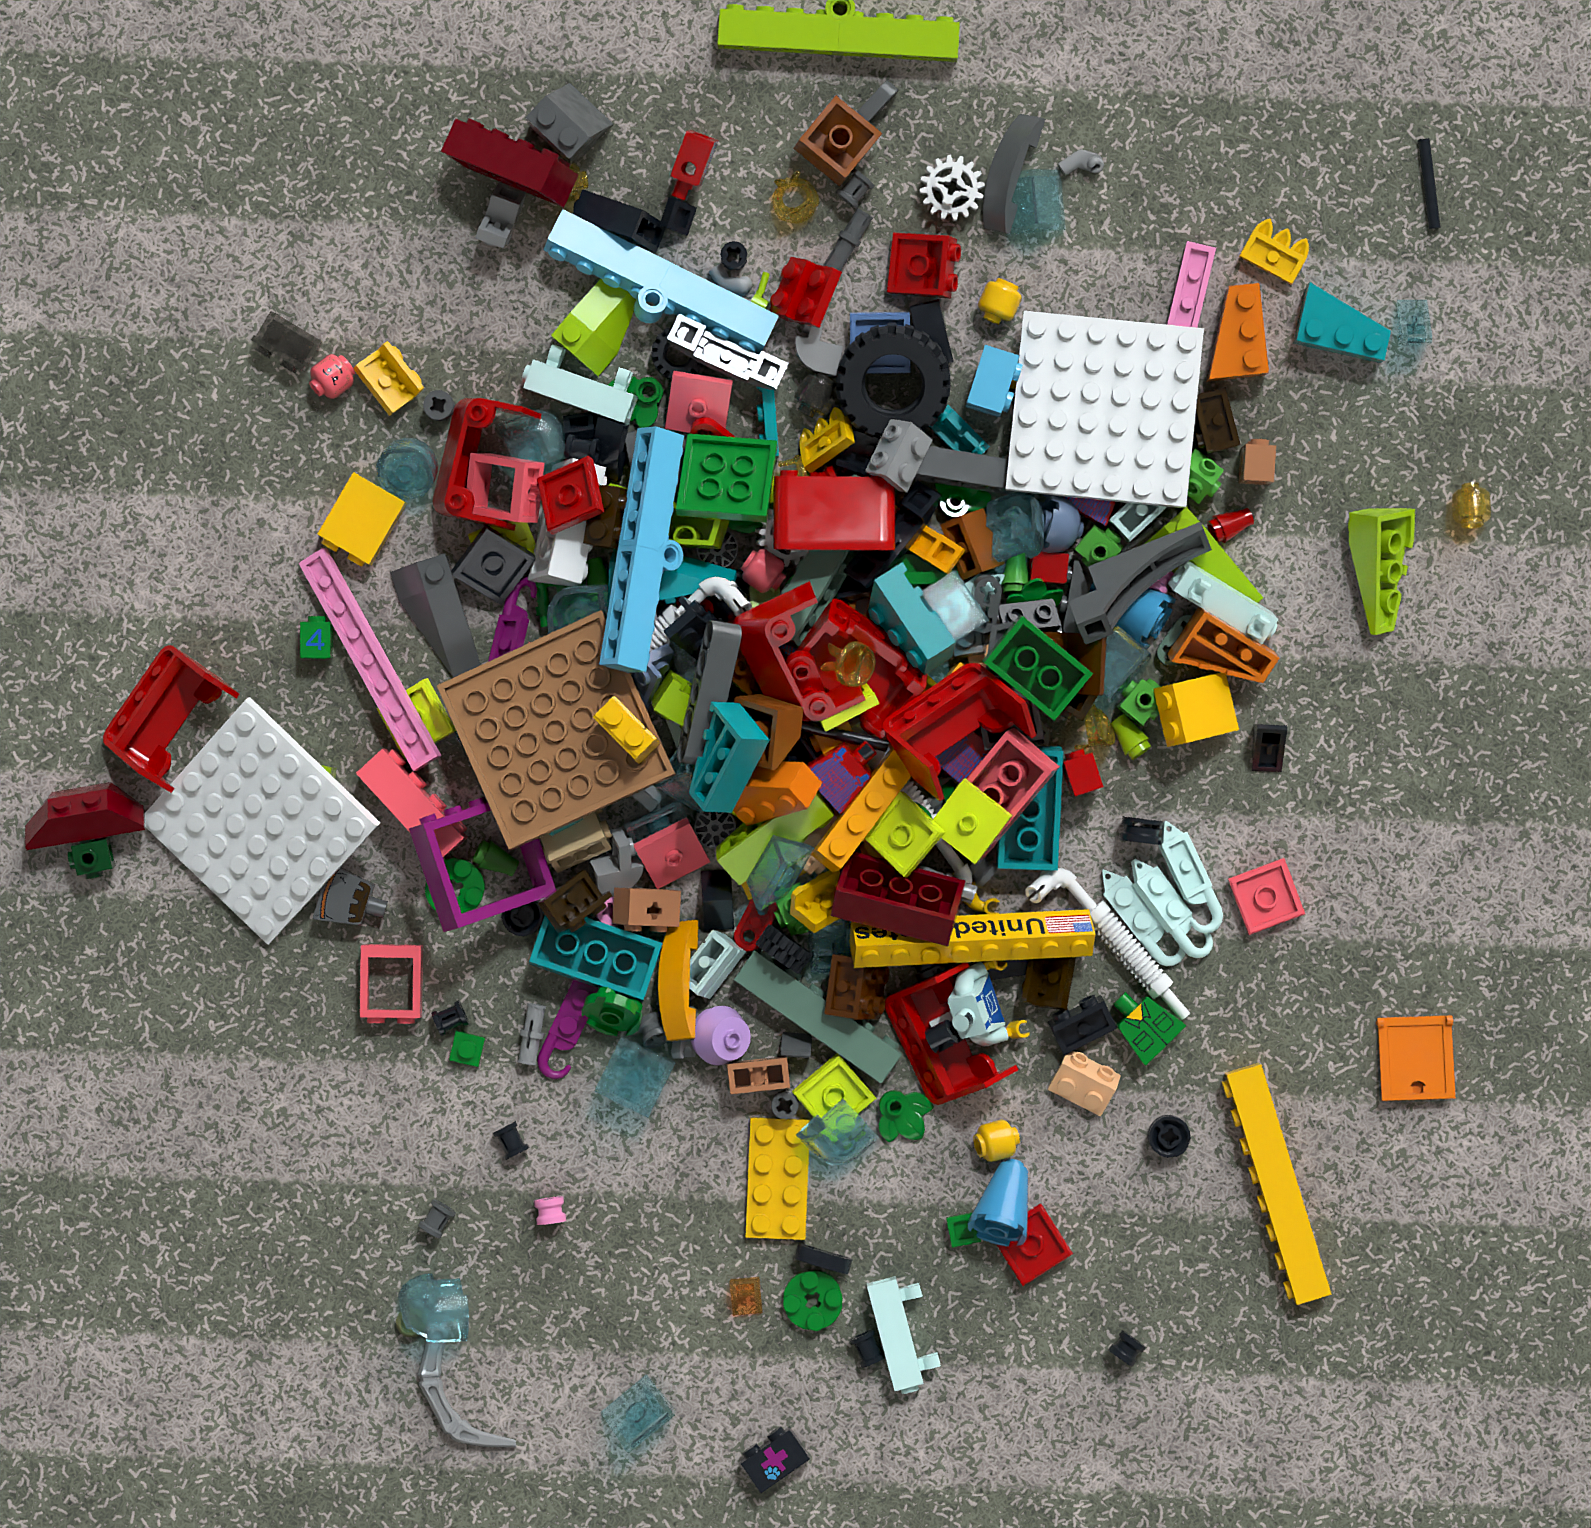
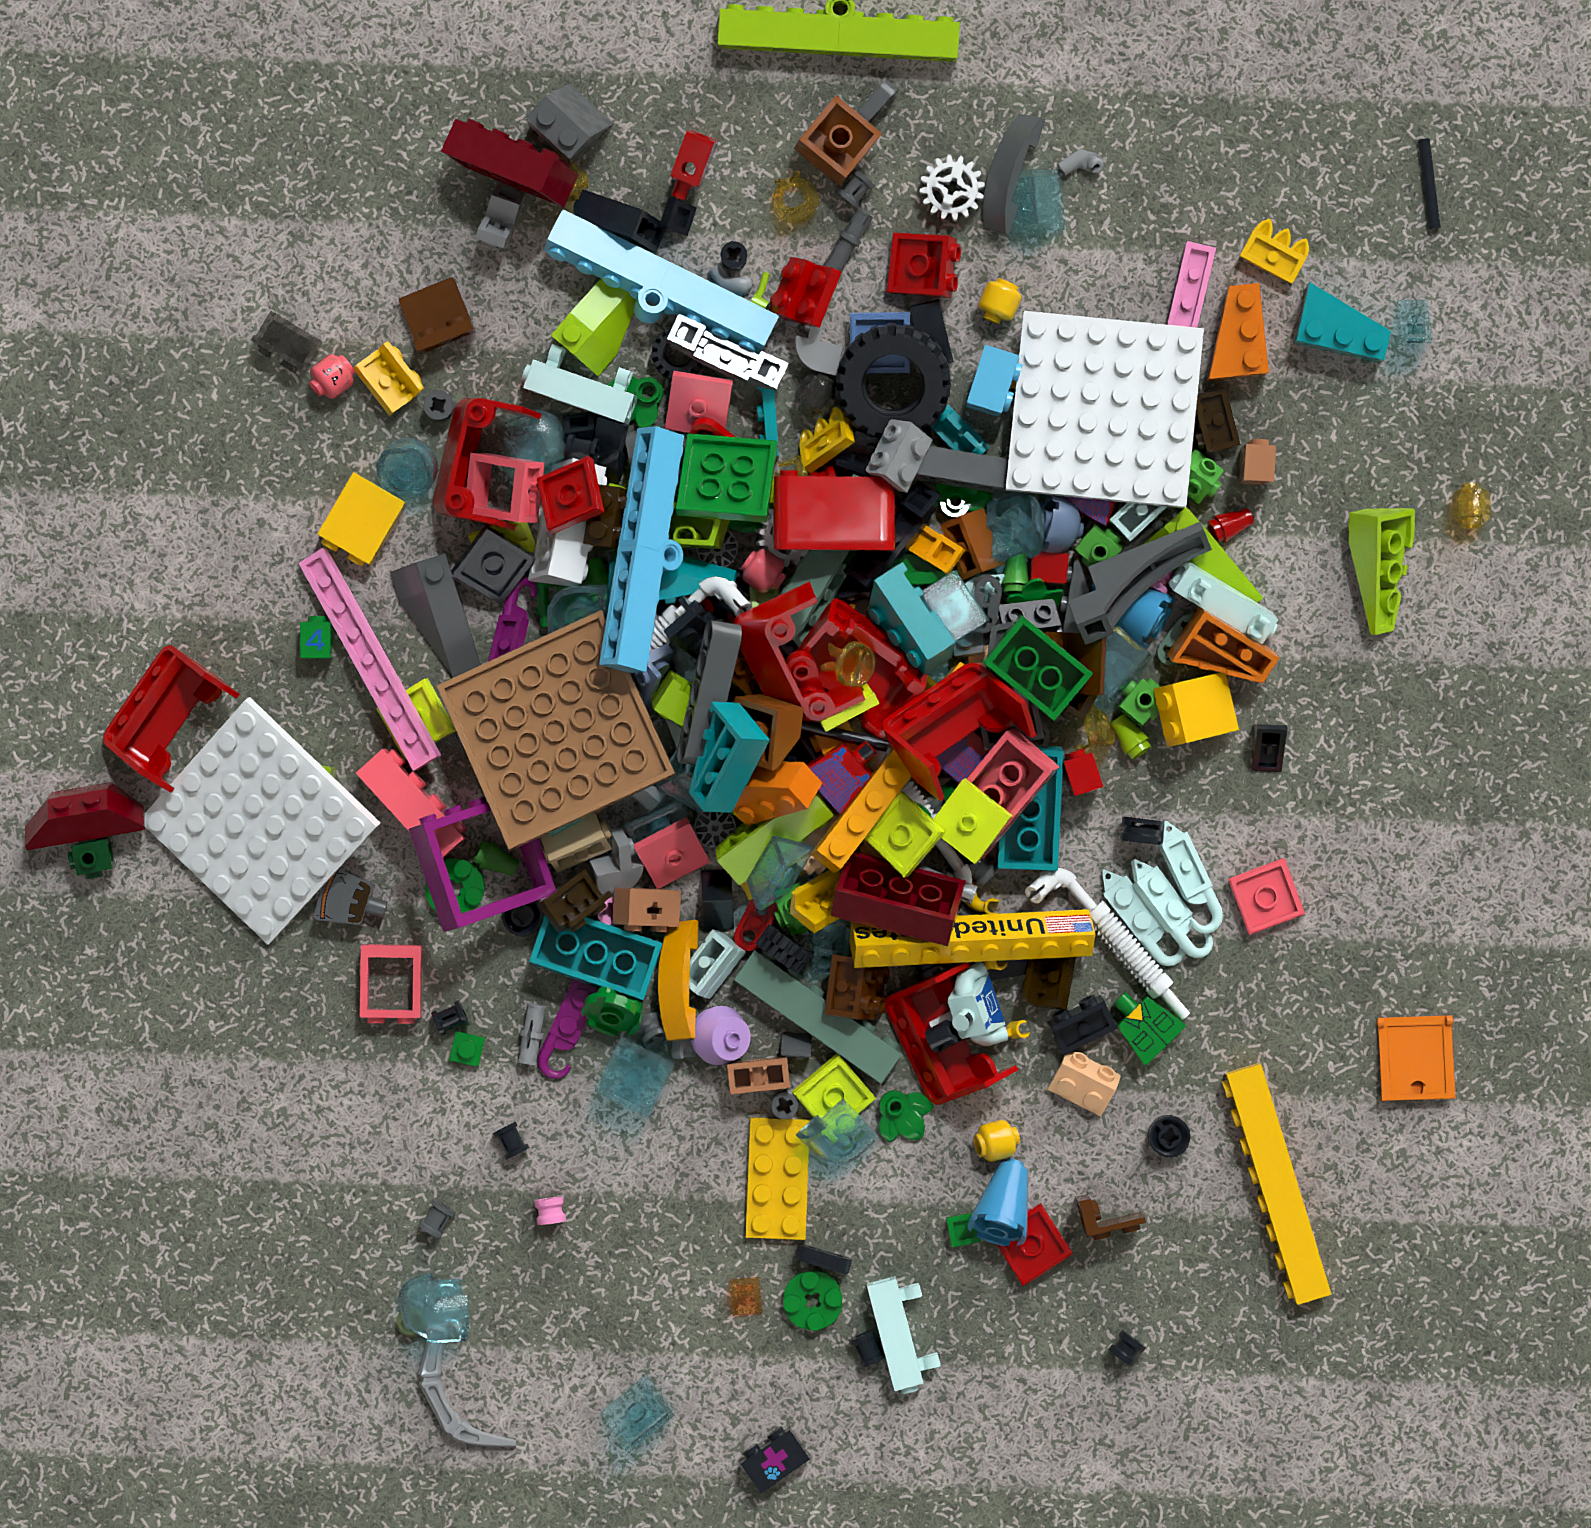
yellow brick [593,696,660,764] -> none
none -> reddish brown bracket [399,277,476,355]
none -> reddish brown bracket [1075,1194,1146,1240]

